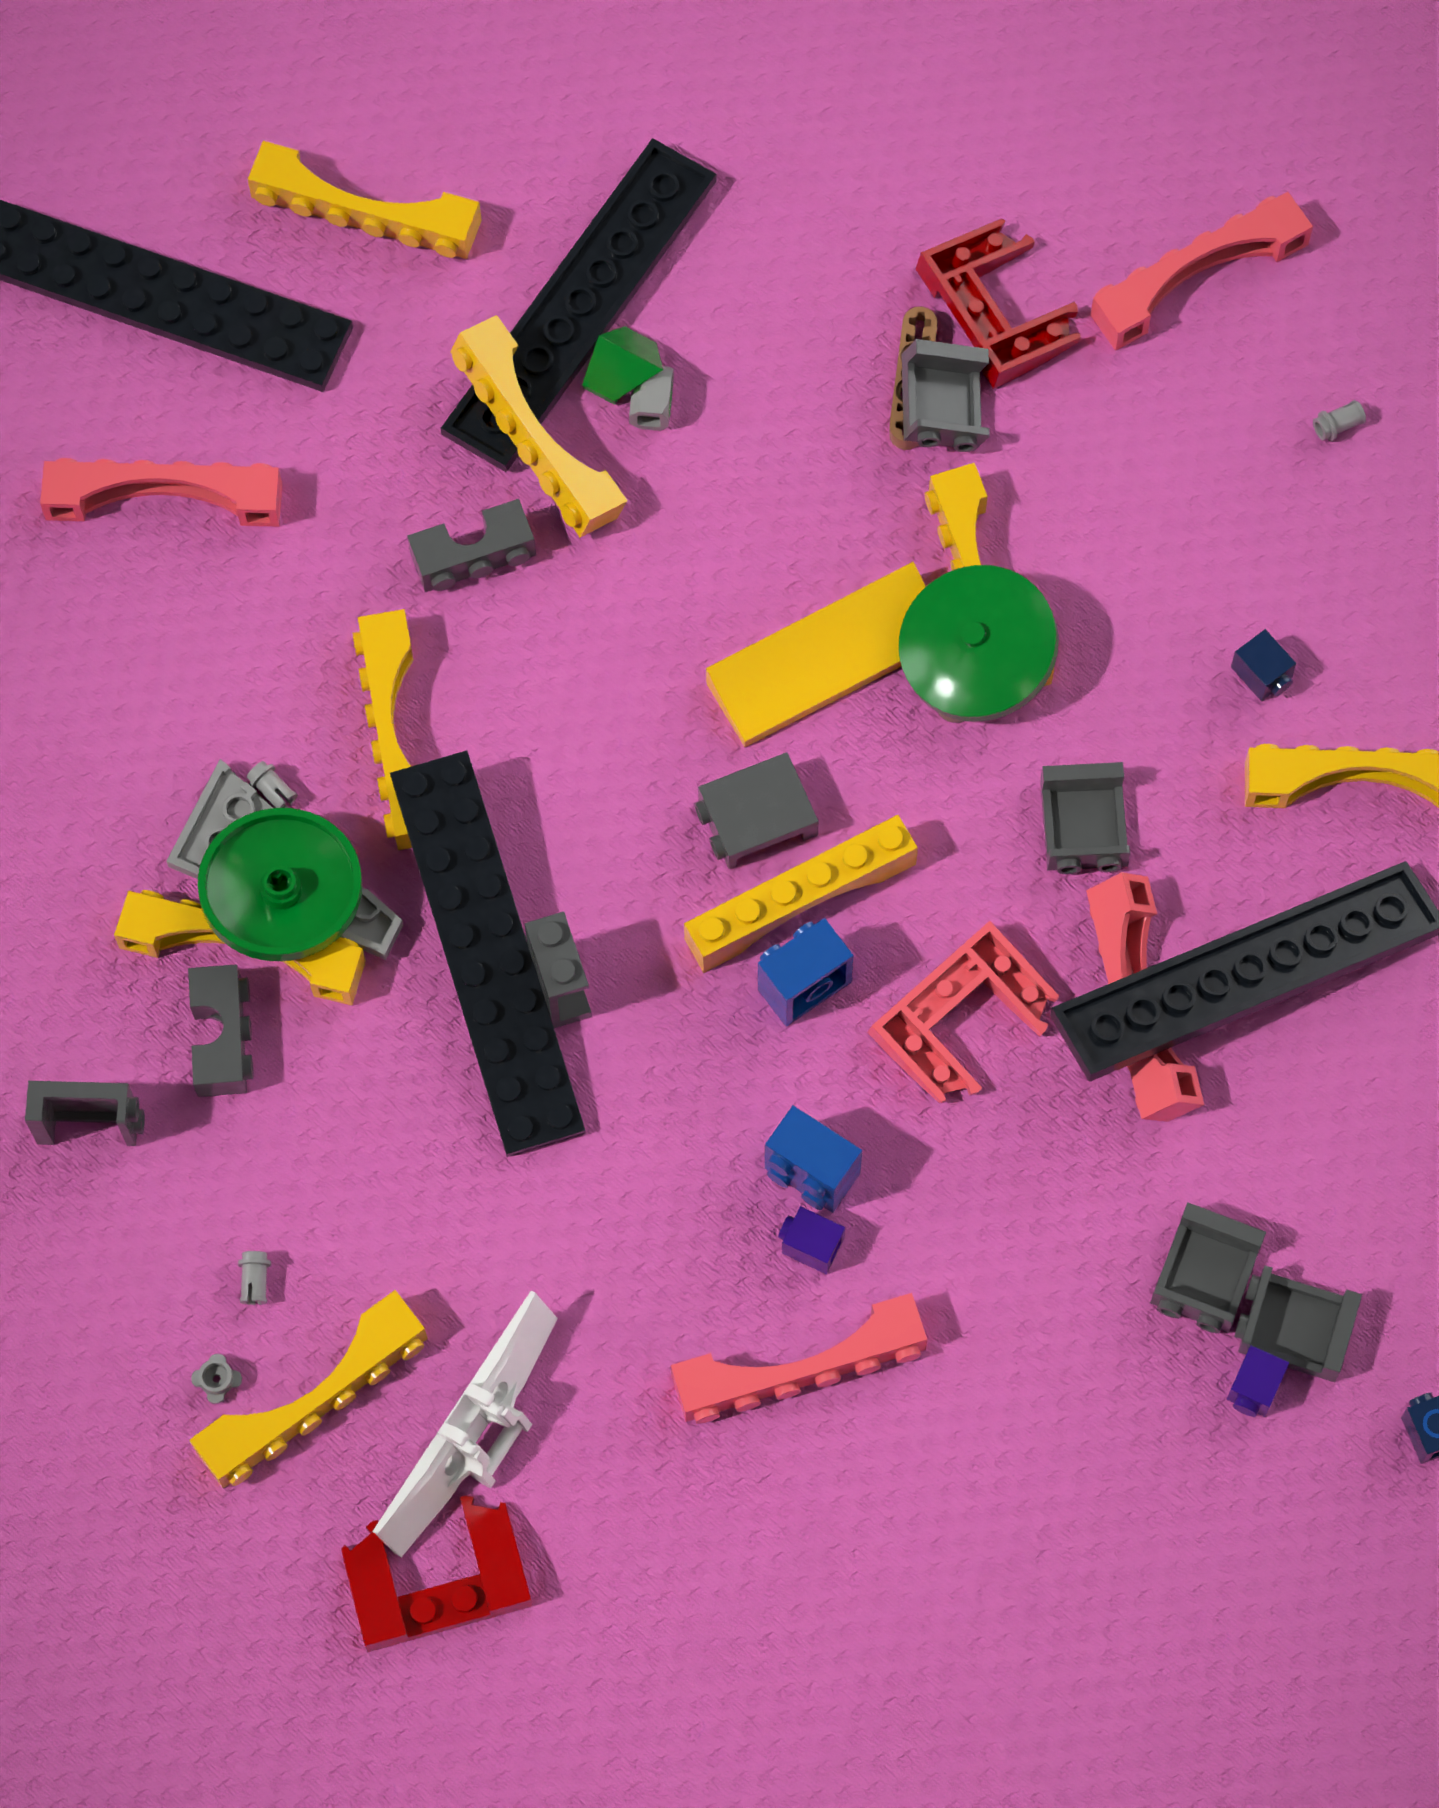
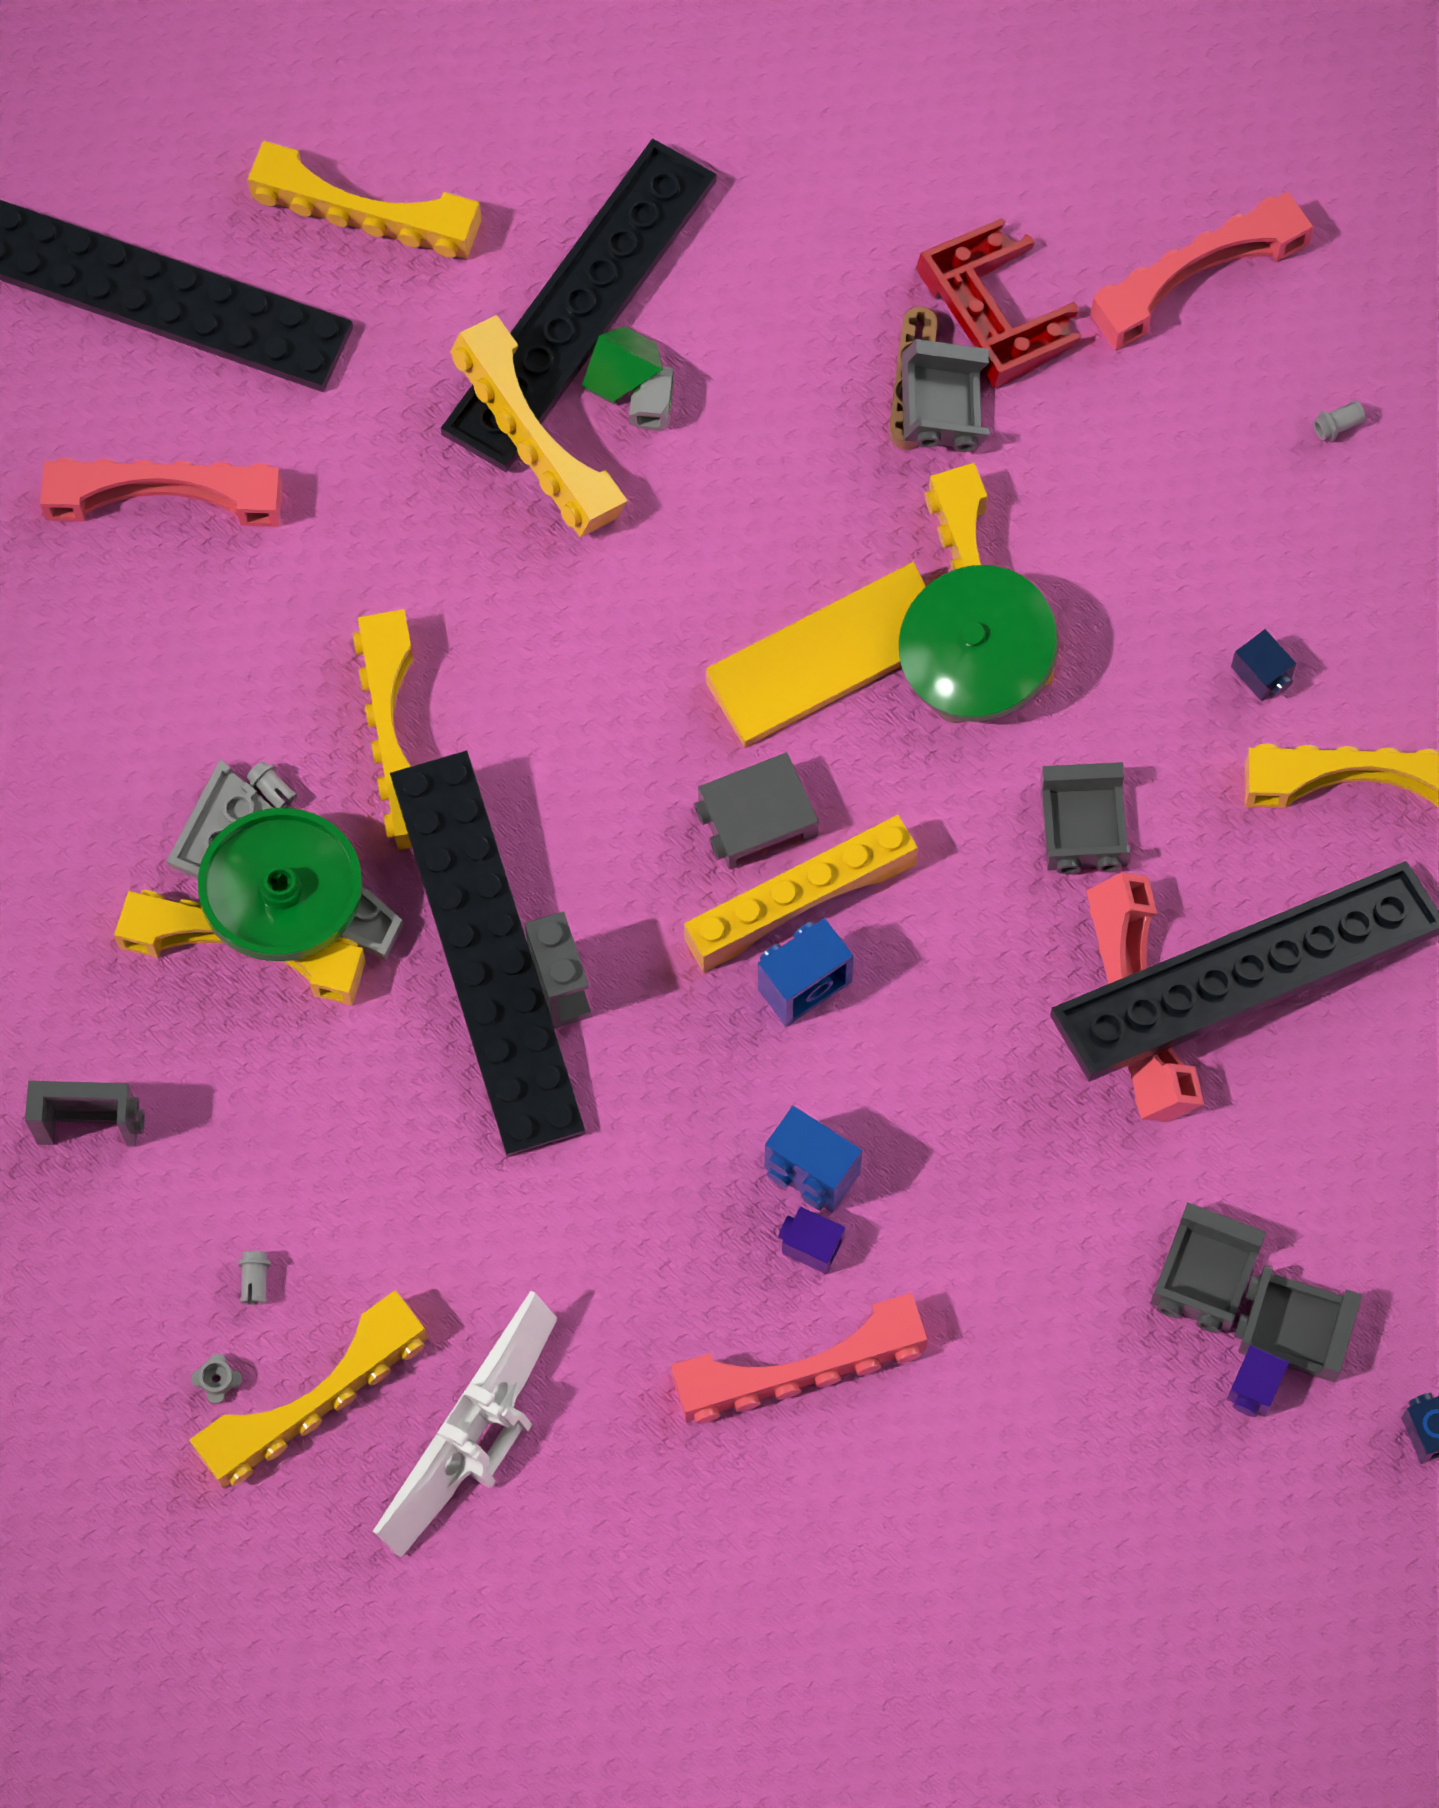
dark grey arch [188,964,254,1097] -> none
red wedge [341,1496,533,1652] -> none
dark grey arch [407,499,536,592] -> none
coral wedge [867,921,1059,1103] -> none

